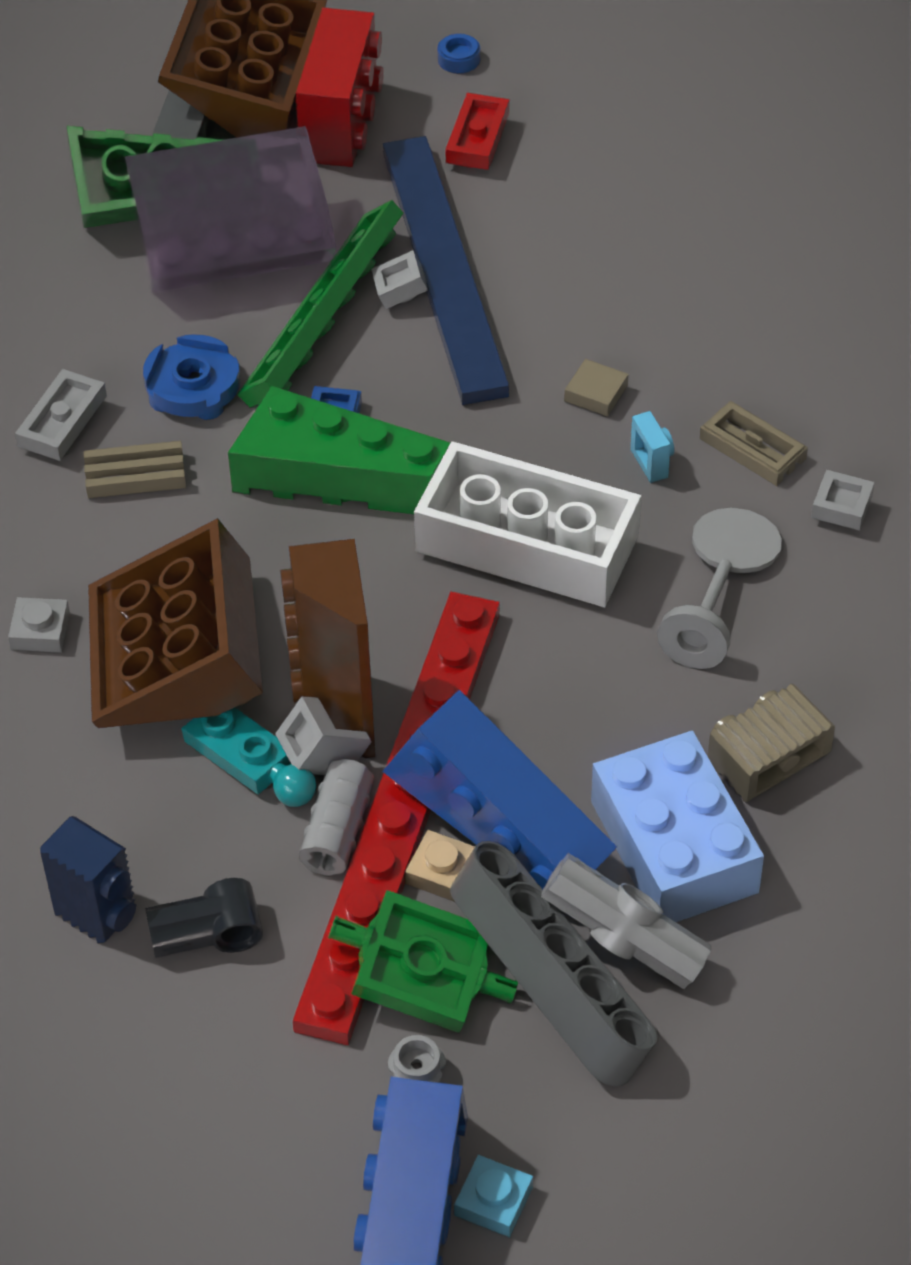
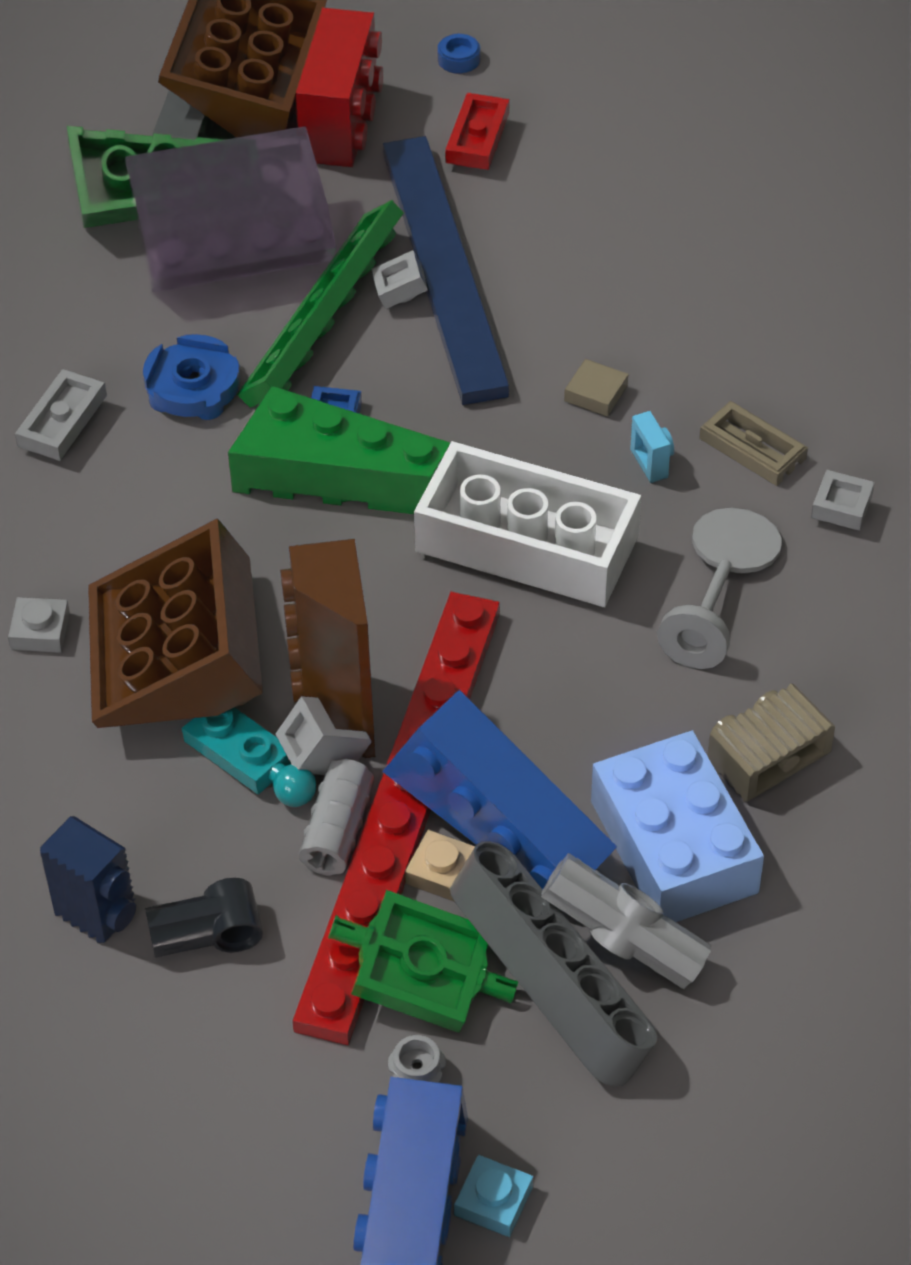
dark tan tile [83,441,186,498] -> none

